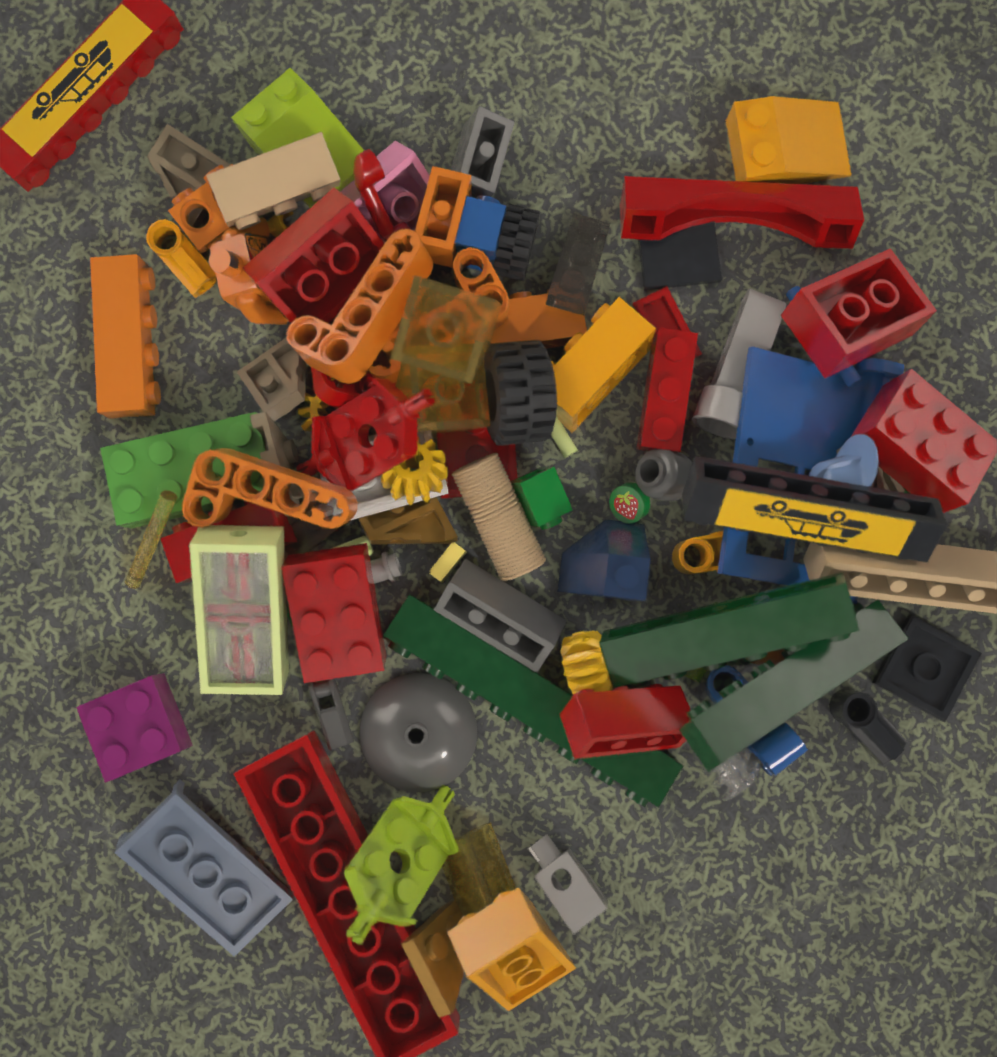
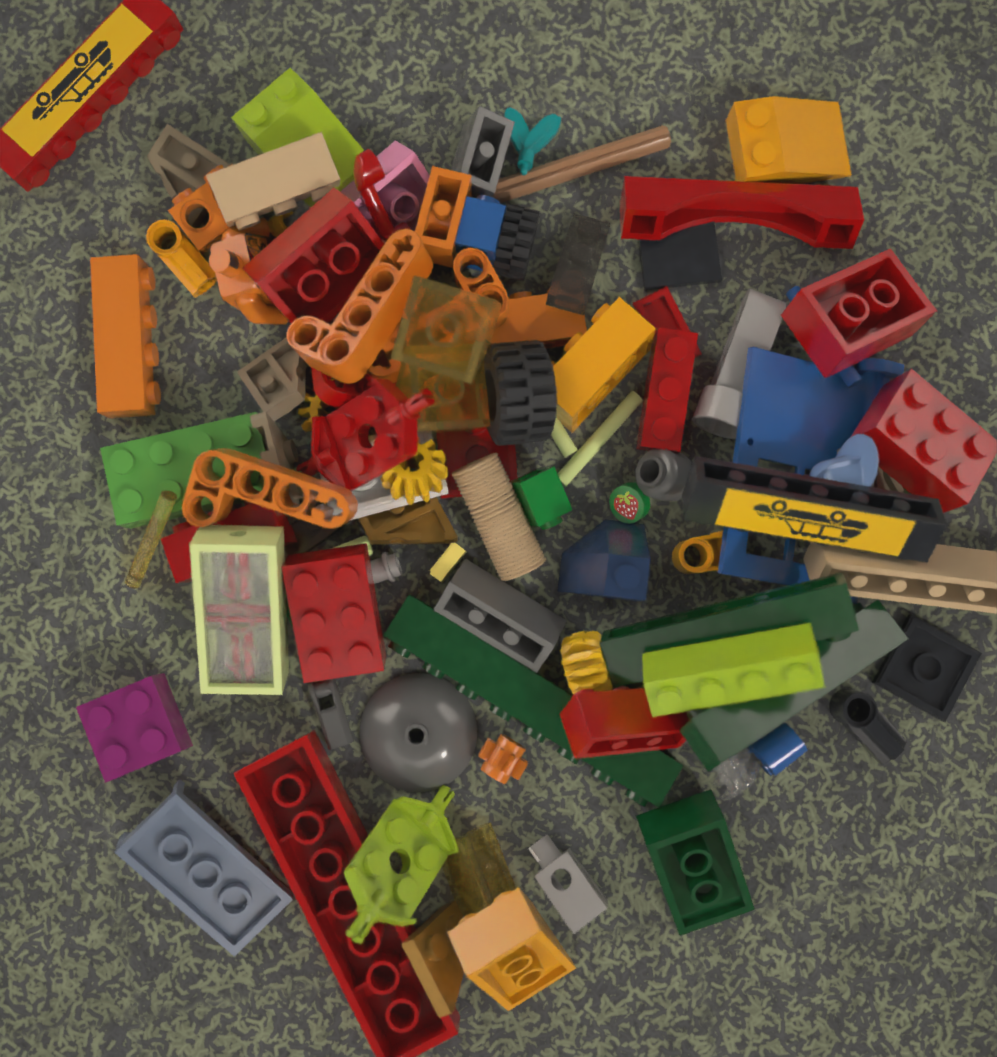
none -> orange gear [478,734,528,784]
none -> medium nougat axle [491,125,671,203]
none -> teal piece [504,108,561,175]
none -> yellowish green bar [557,391,643,487]
none -> dark green slope [636,789,755,936]
none -> lime brick [642,623,825,717]

